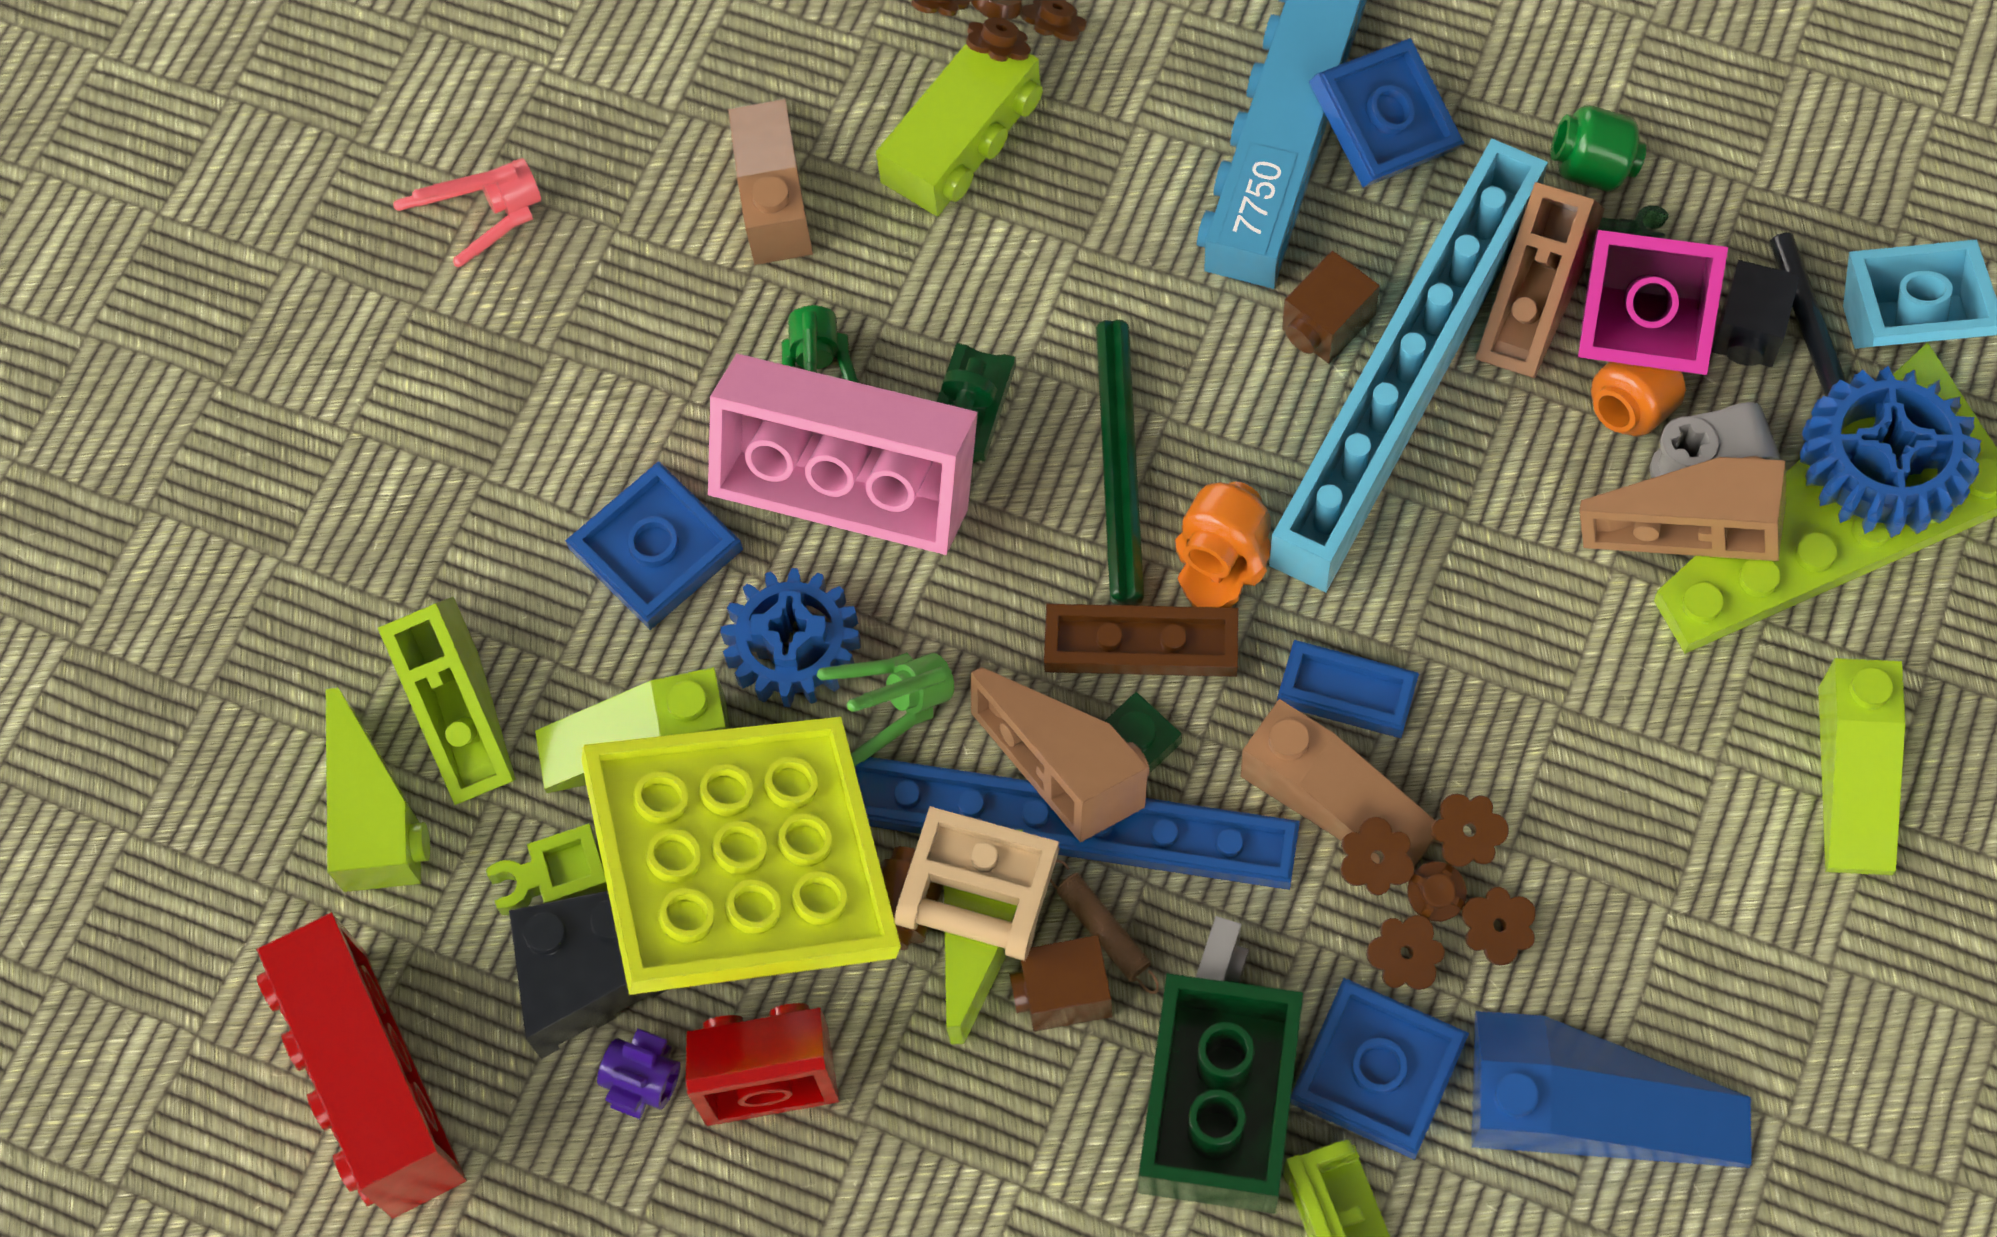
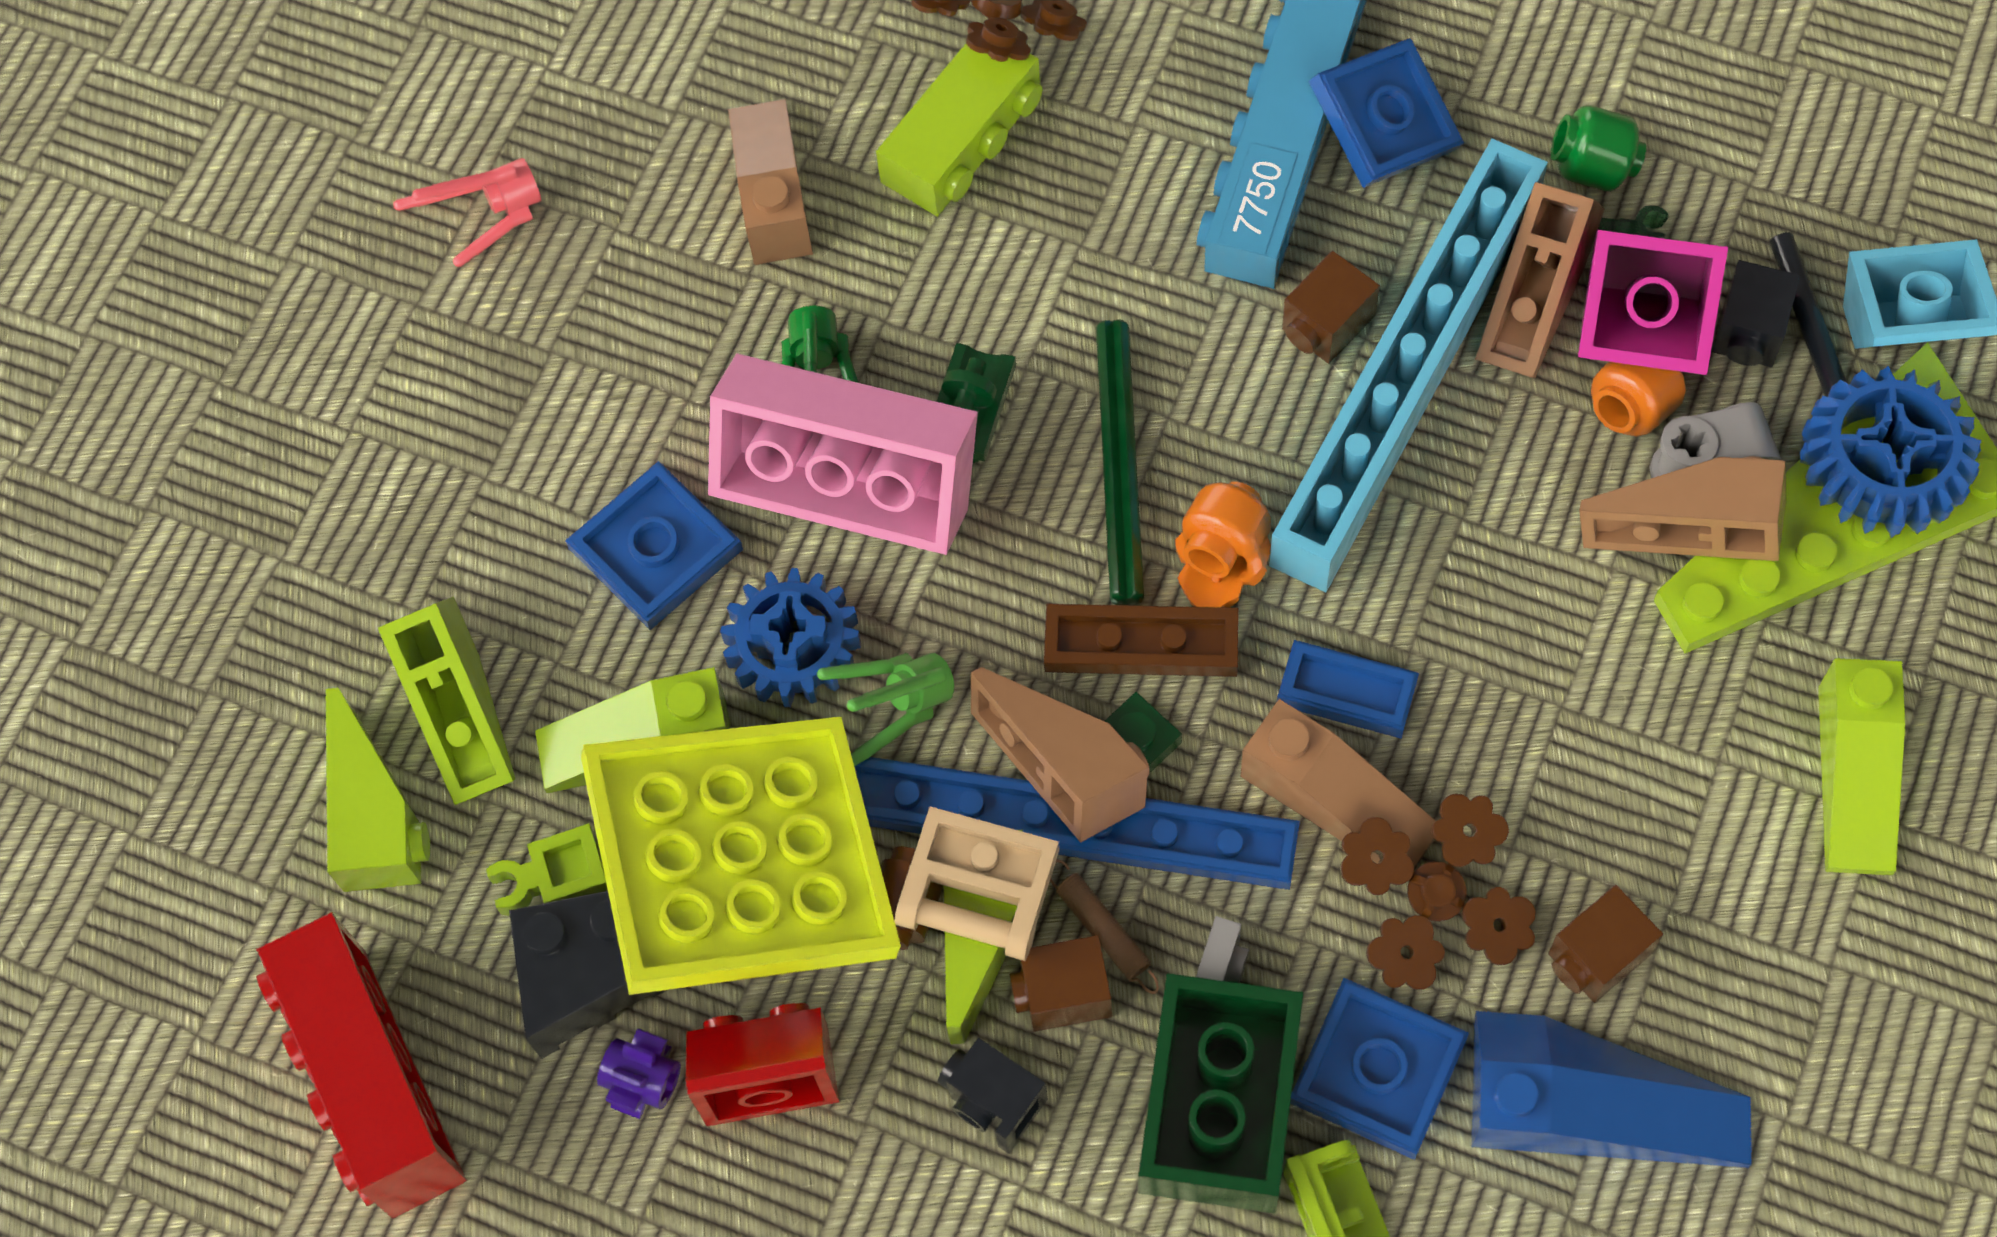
none -> black brick [937,1037,1048,1154]
none -> reddish brown brick [1548,884,1663,1003]

